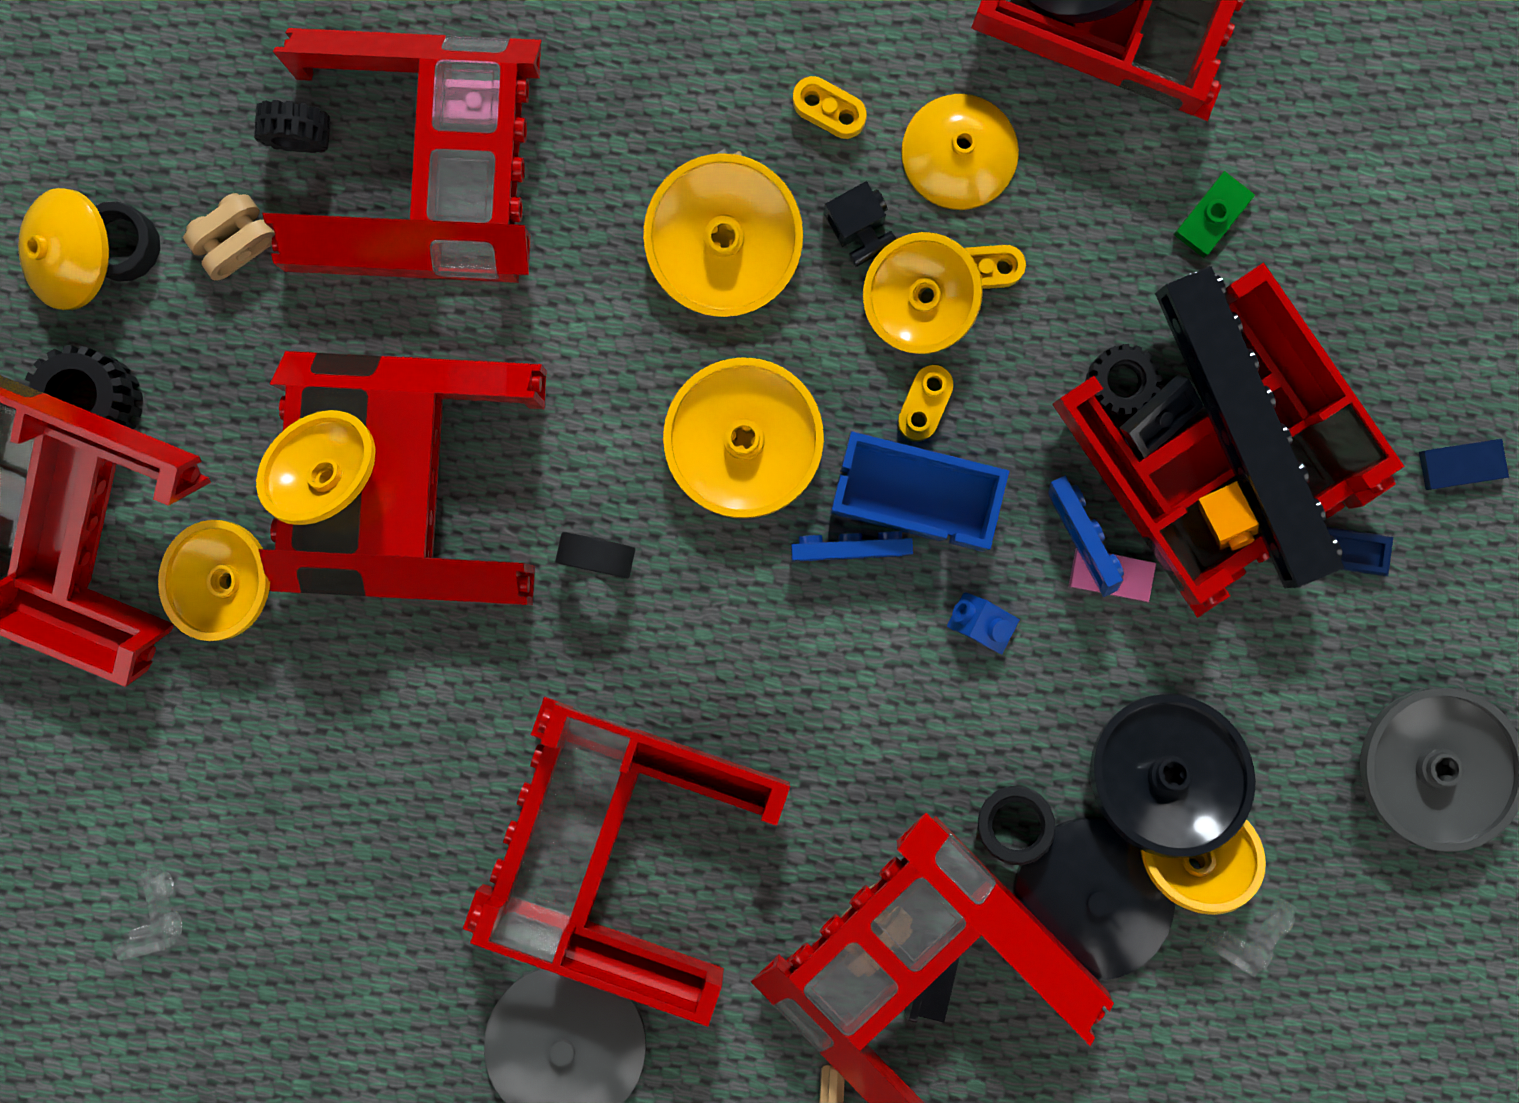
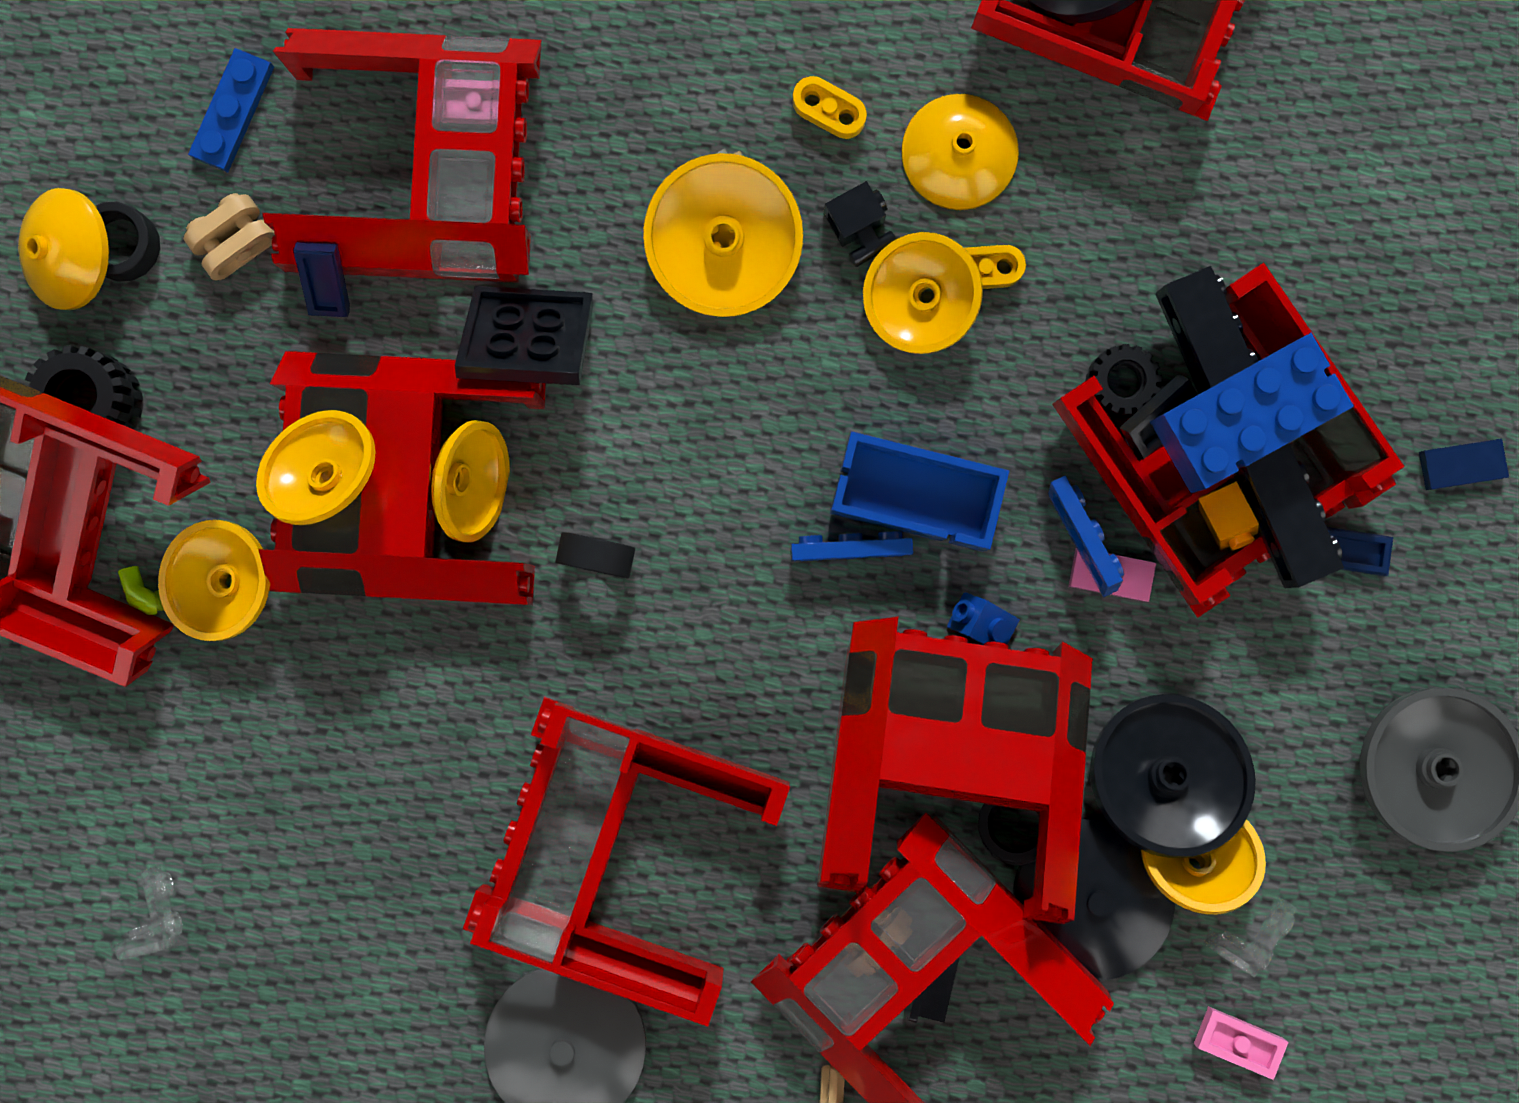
black tyre [254,100,330,153] -> none
yellow dish [663,357,824,519] -> none
yellow plate [897,365,953,442] -> none
green plate [1173,171,1255,258] -> none
none -> lime arm [118,566,164,615]
none -> blue plate [188,48,274,173]
none -> dark blue tile [293,242,350,317]
none -> yellow dish [431,420,510,543]
none -> black plate [455,286,593,385]
none -> red piece [817,616,1093,924]
none -> blue piece [1150,333,1354,493]
none -> bright pink plate [1194,1006,1288,1080]

